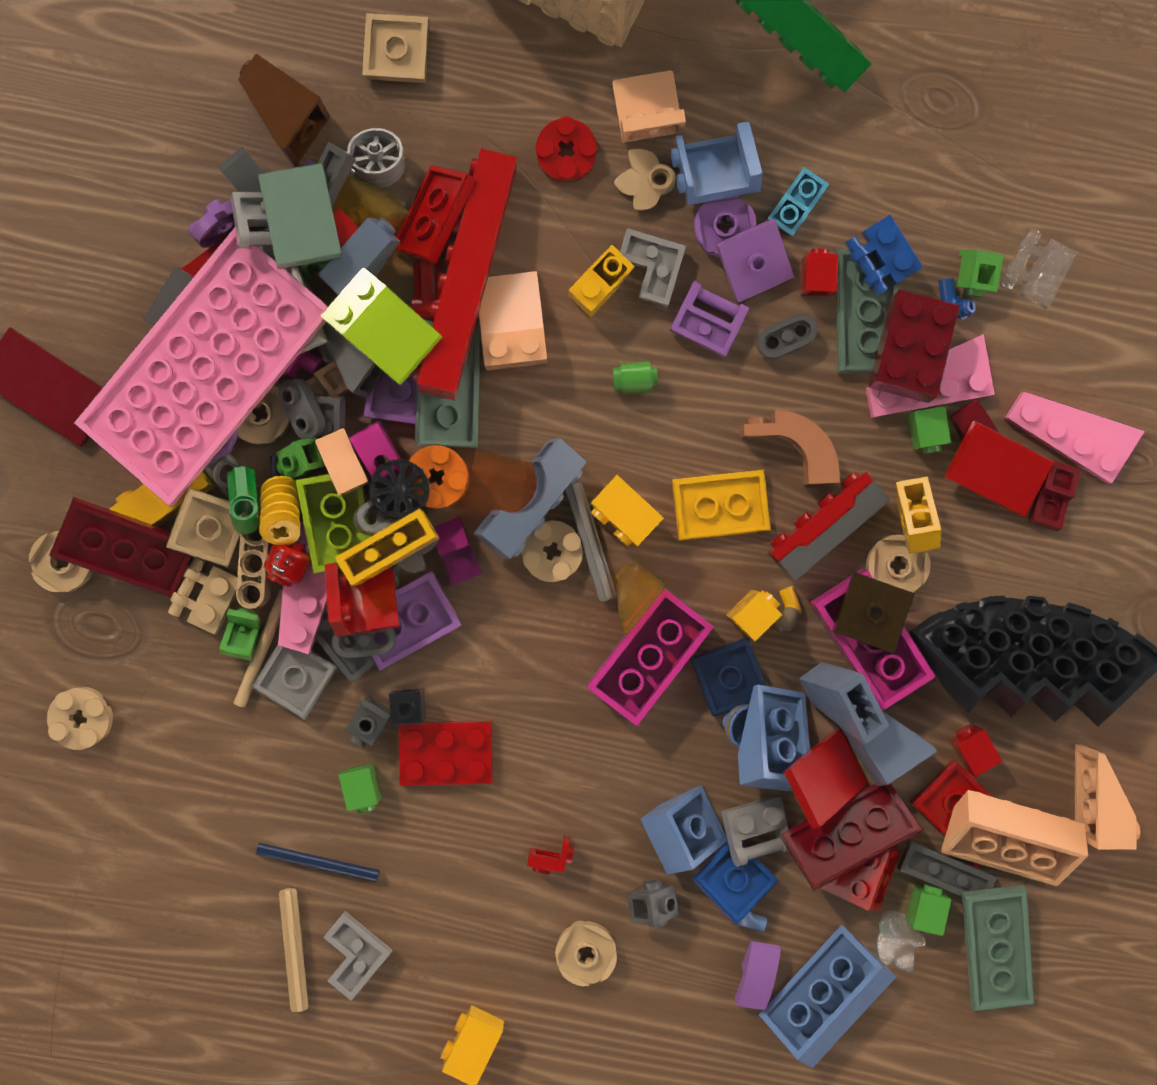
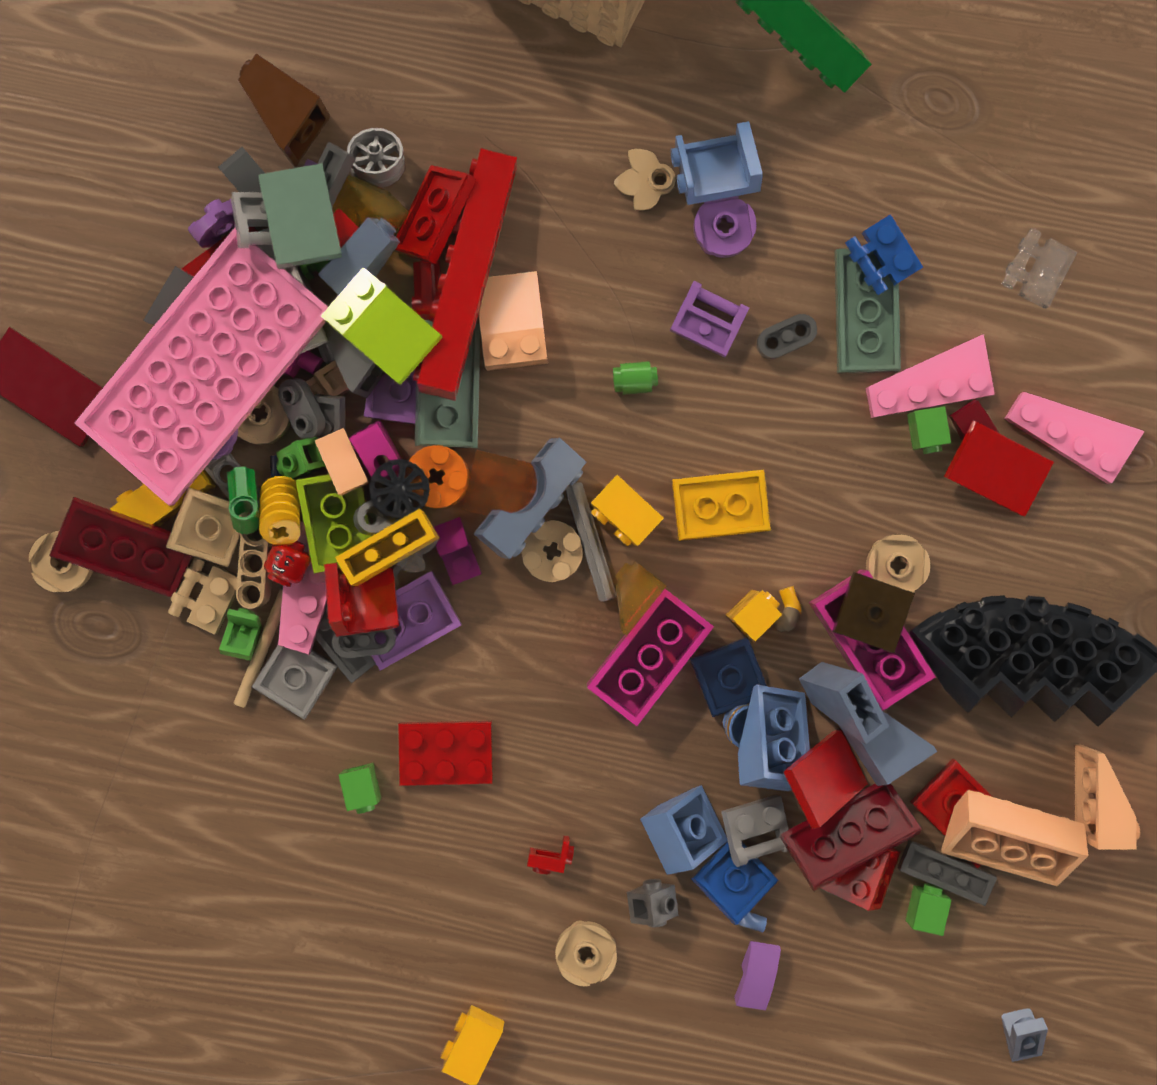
tan plate [47,687,113,750] -> none
dark blue bar [256,843,380,882] -> none
tan axle [278,888,309,1012] -> none
light grey plate [323,911,392,1001] -> none
dark grey brick [345,696,391,747] -> none
tan plate [362,13,429,83] -> none
black brick [389,688,426,726] -> none
red plate [535,116,597,182] -> none
yellow slope [568,245,635,318] -> none
light nougat bracket [612,70,686,143] -> none
light grey plate [620,228,686,307] -> none
medium lavender plate [715,219,794,303] -> none
nougat arch [740,410,840,485] -> none
medium blue slope [759,925,896,1068] -> none
piece [767,472,890,581] -> none
medium azure slope [768,167,829,236] -> none
red brick [800,248,838,297] -> none
dark red brick [868,290,960,403] -> none
clear plate [875,910,926,972] -> none
yellow brick [896,477,941,554] -> none
blue arm [938,278,976,319] -> none
red brick [949,725,1003,777] -> none
bright green brick [957,250,1004,297] -> none
sand green tile [962,885,1034,1012] -> none
dark red slope [1028,460,1081,532] -> none
none -> sand blue slope [1002,1008,1048,1062]

